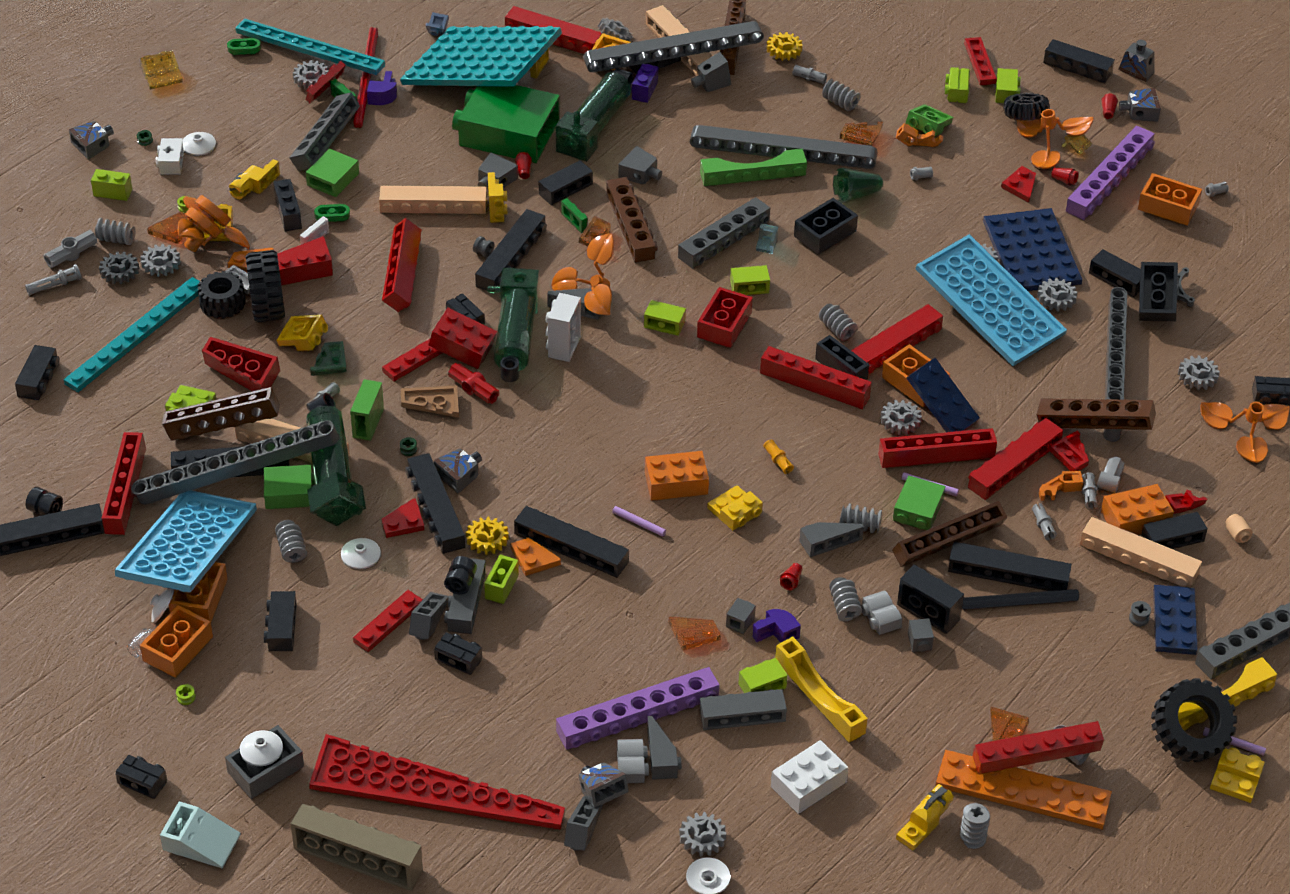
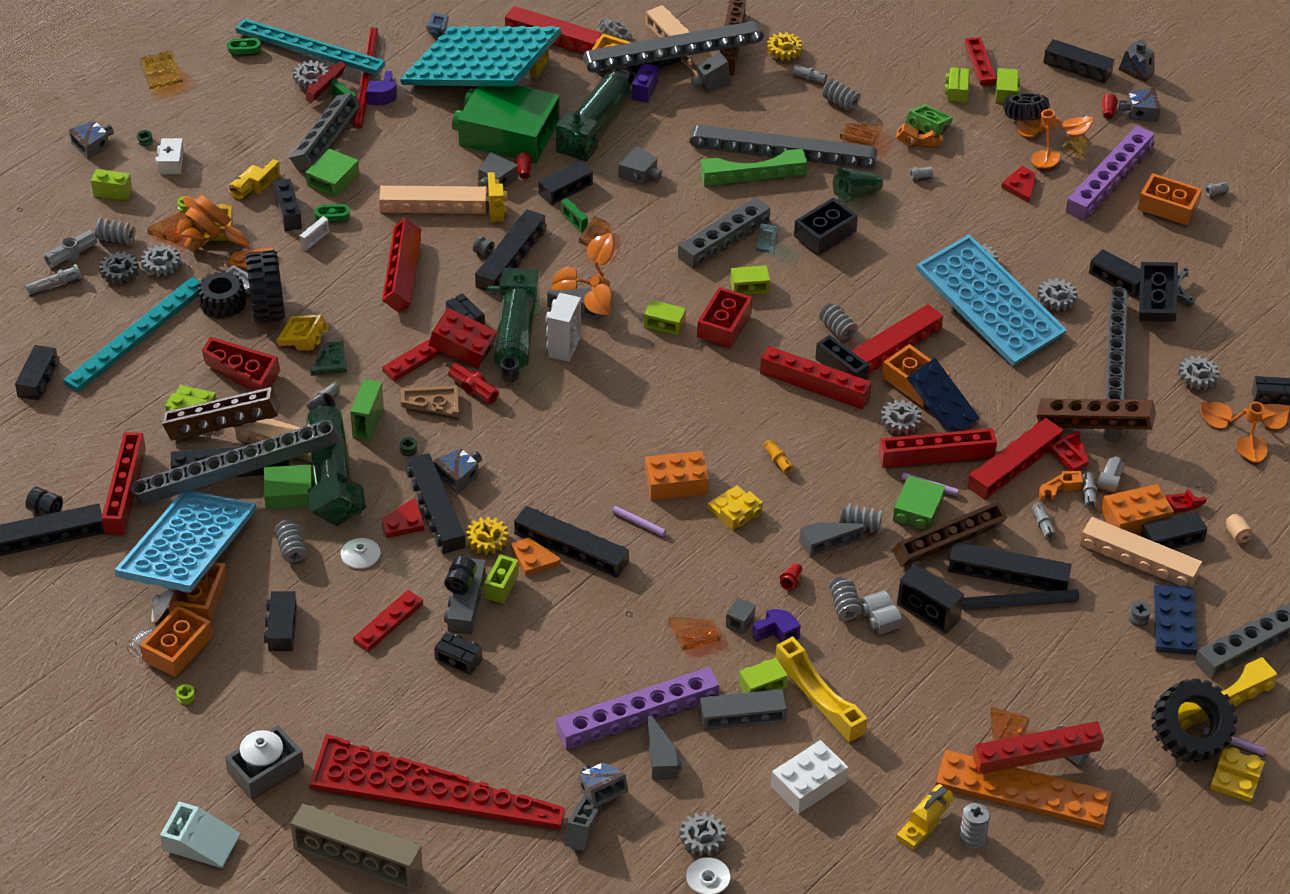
black brick [115,755,167,799] -> none
white dish [183,132,216,156] -> none
red wedge [277,236,333,286] -> none
dark grey slope [409,592,449,640] -> none
reddish brown brick [606,177,658,263] -> none
light grey brick [617,739,649,783] -> none
dark grey brick [908,619,934,652] -> none
dark blue plate [983,208,1083,291] -> none
red cone [1051,167,1079,186] -> none

